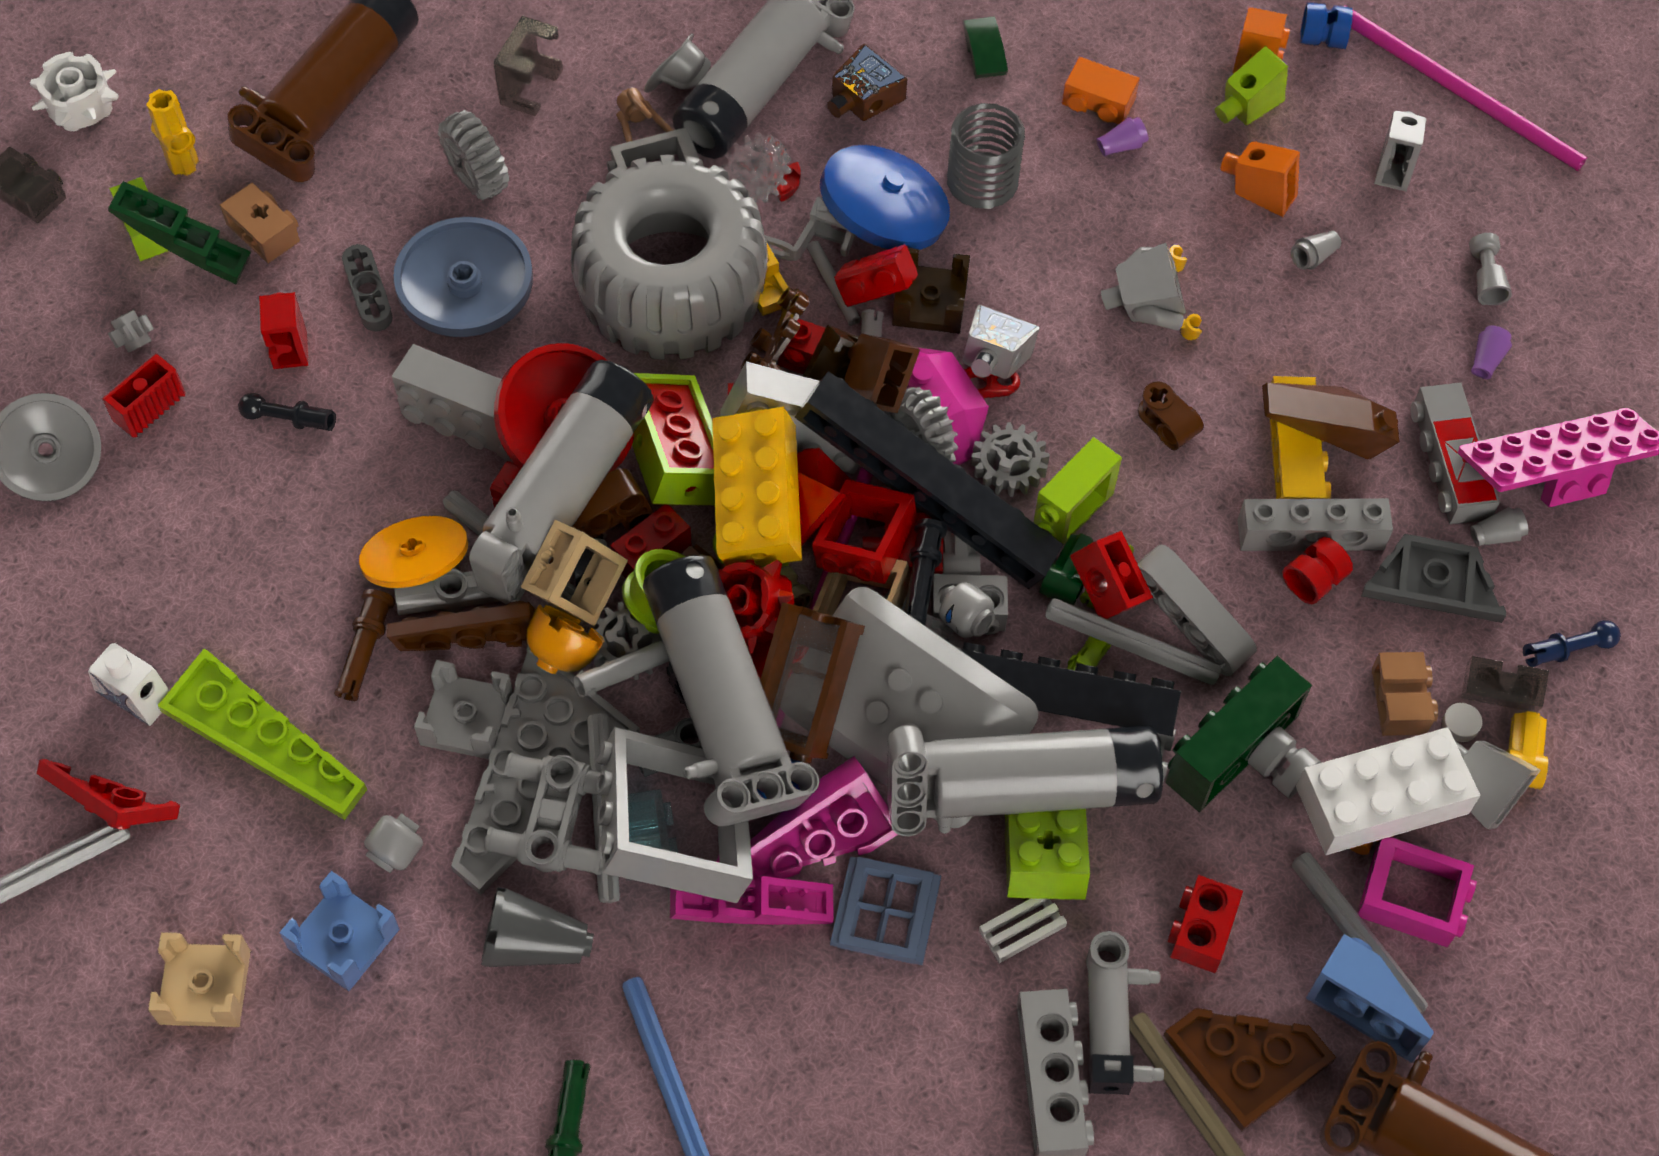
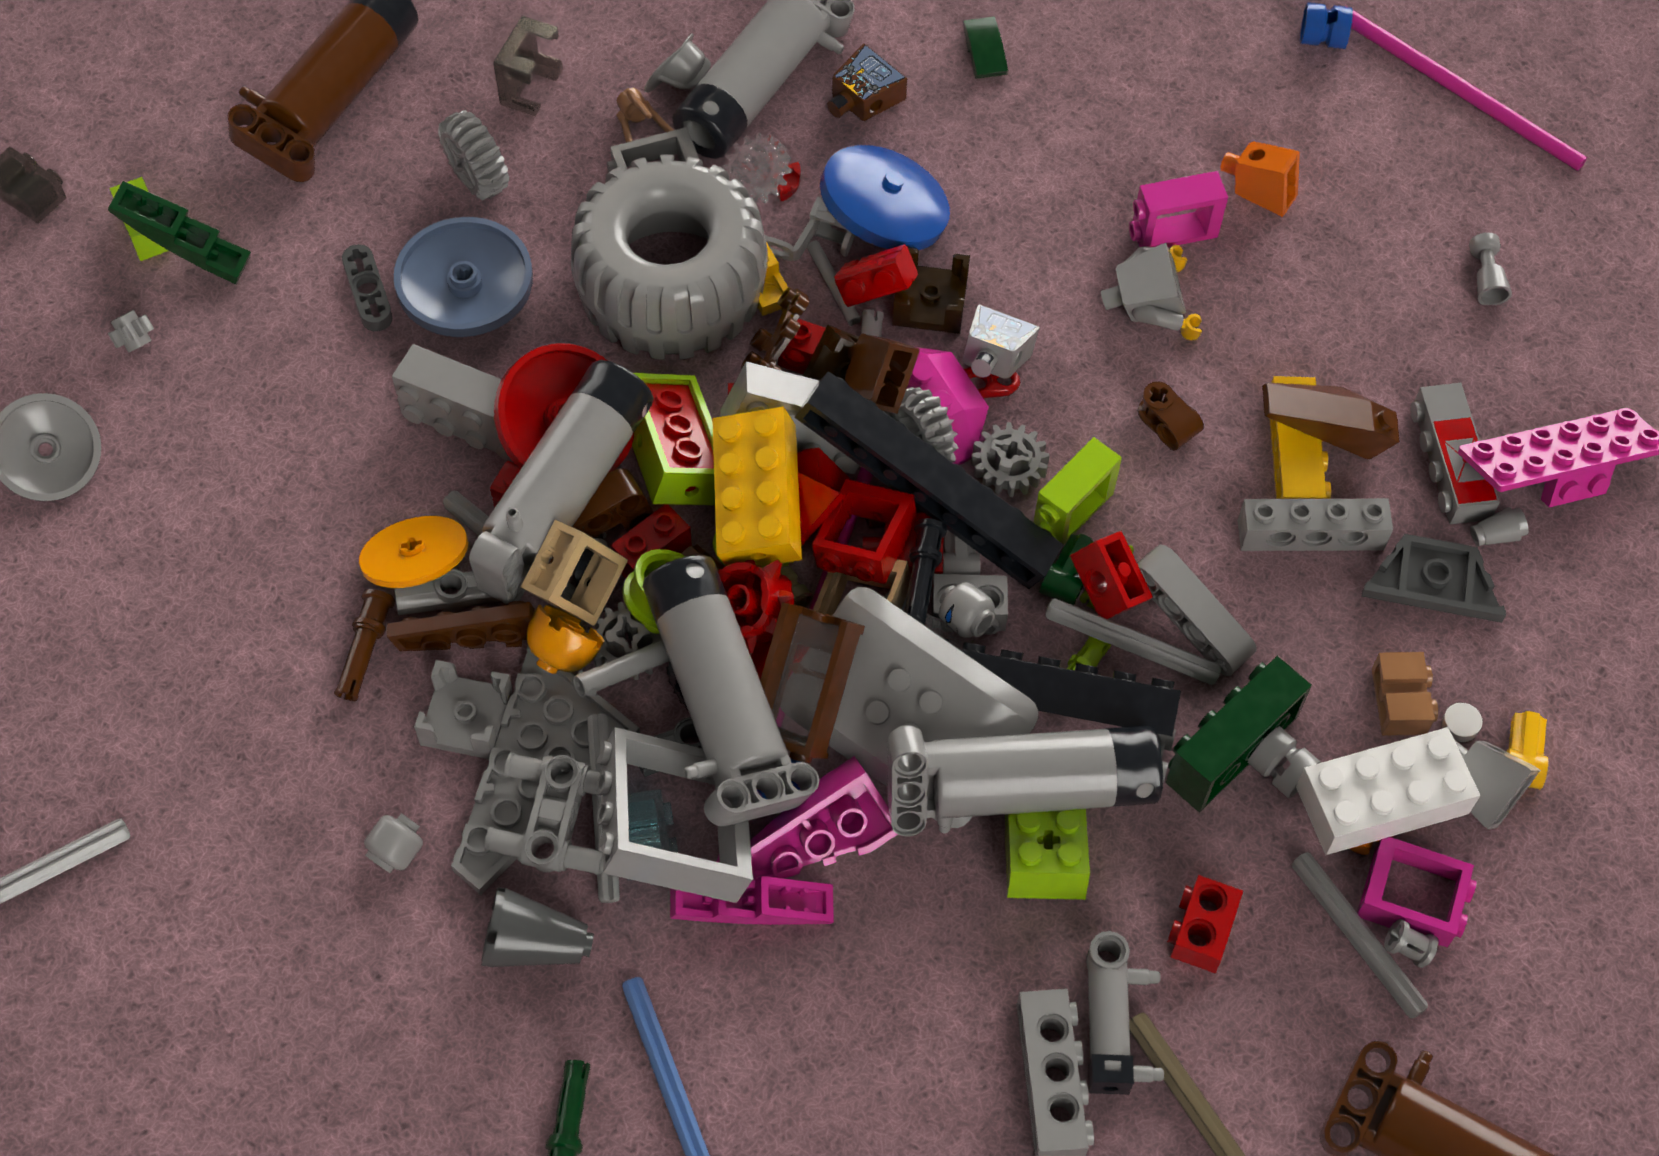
white brick [30,52,119,131] -> none
red wing [37,759,180,829] -> none
white torso [88,643,170,726] -> none
red brick [102,354,186,437] -> none
yellow piece [146,89,199,176] -> none
tan panel [148,933,251,1027] -> none
lime wing [157,649,367,820] -> none
medium nougat brick [220,183,300,264] -> none
black pin [238,393,336,431] -> none
red brick [259,292,309,369] -> none
medium blue panel [279,871,400,991] -> none
sand blue piece [830,856,941,965] -> none
dark grey piece [947,103,1025,209] -> none
white tile [979,898,1067,963] -> none
orange brick [1062,56,1140,124] -> none
medium lavender cone [1097,117,1148,157] -> none
reddish brown plate [1163,1008,1337,1132] -> none
lime torso [1215,46,1288,125] -> none
orange brick [1233,7,1290,73] -> none
red wheel [1282,537,1353,605] -> none
light grey cone [1291,230,1341,270] -> none
medium blue slope [1306,934,1434,1063] -> none
light grey torso [1374,111,1427,192] -> none
clear smoke brick [1461,656,1549,712] -> none
medium lavender cone [1471,326,1512,379] -> none
dark blue pin [1523,620,1621,667] -> none
none -> dark pink window [1129,171,1228,247]
none -> light grey bush [1384,919,1438,968]

